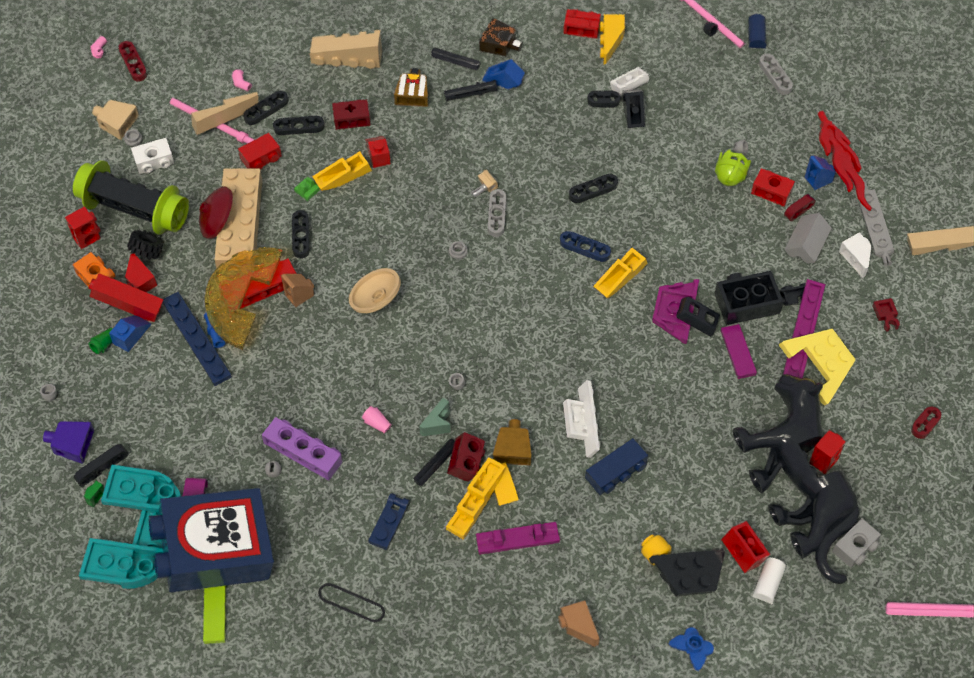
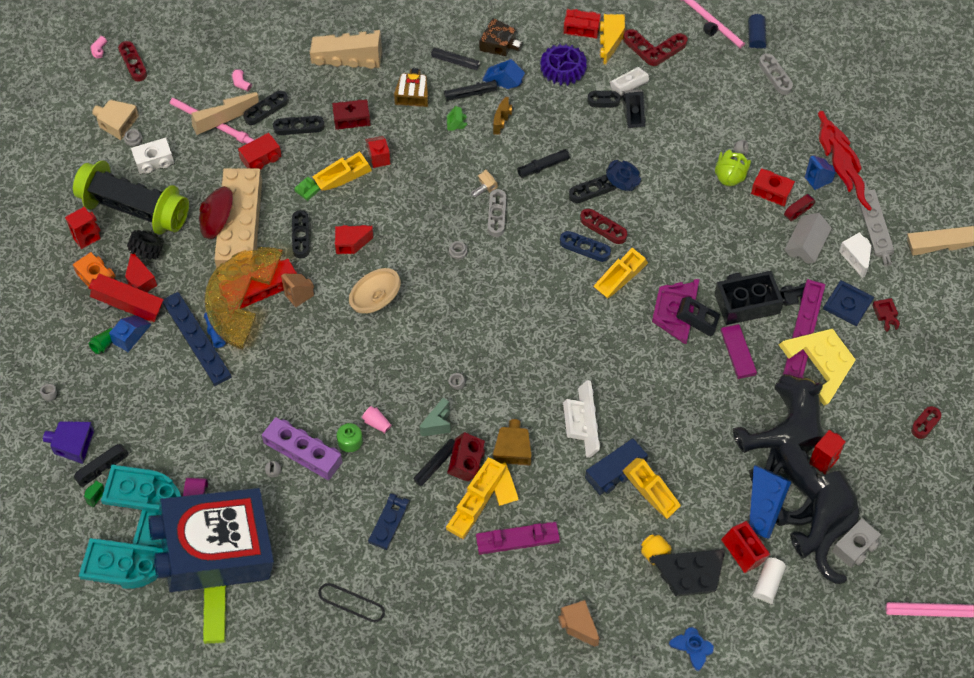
none -> red slope [335,225,373,254]
none -> bright green head [336,423,363,452]
none -> bright green tile [447,106,467,131]
none -> pearl gold slope [493,97,512,135]
none -> black pin [517,149,570,178]
none -> dark purple gear [540,43,587,86]
none -> dark red beam [580,208,627,244]
none -> dark blue tile [606,160,641,191]
none -> dark red beam [623,29,687,66]
none -> yellow slope [623,458,681,519]
none -> blue wing [749,465,791,538]
none -> dark blue tile [823,280,874,327]

